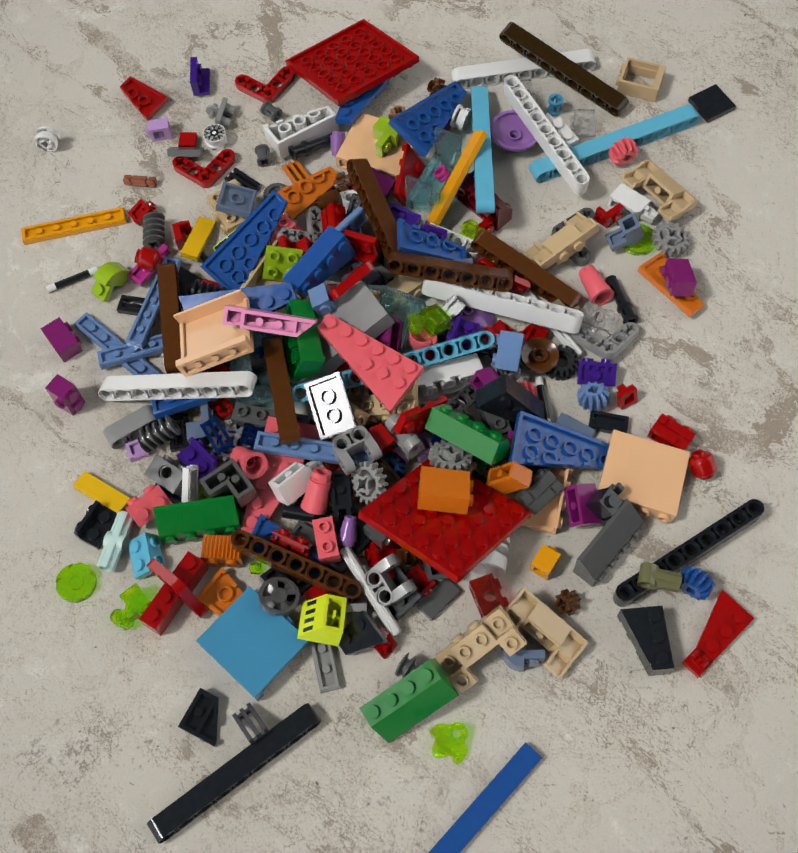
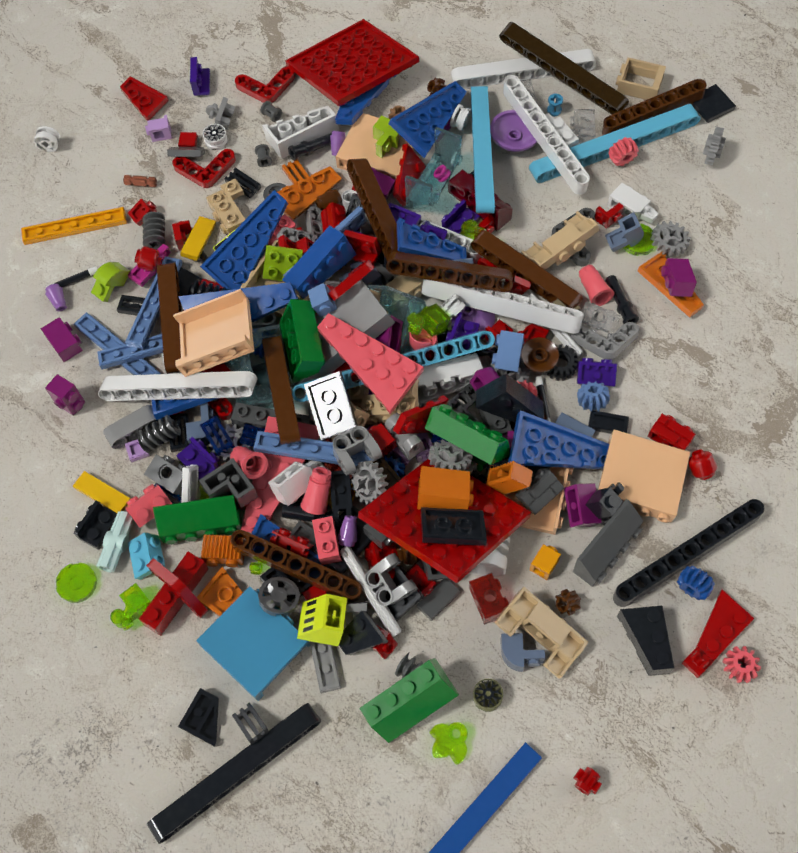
sand blue plate [215,181,257,218] -> none
bright pink wedge [222,305,318,337] -> none
reddish brown gear [333,171,353,193] -> none
light orange tile [427,130,487,225] -> none
tan bracket [435,605,527,694] -> none
red tile [616,384,638,410] -> none
tan bracket [621,159,699,221] -> none
olive piece [637,562,682,593] -> none
none -> medium lavender cone [45,284,67,312]
none -> black tile [420,507,487,546]
none -> dark purple bracket [441,199,480,236]
none -> olive wheel [473,679,503,712]
none -> red gear [573,767,602,796]
none -> reddish brown beam [602,79,707,136]
none -> light grey gear [703,126,726,166]
none -> coral gear [723,646,761,683]

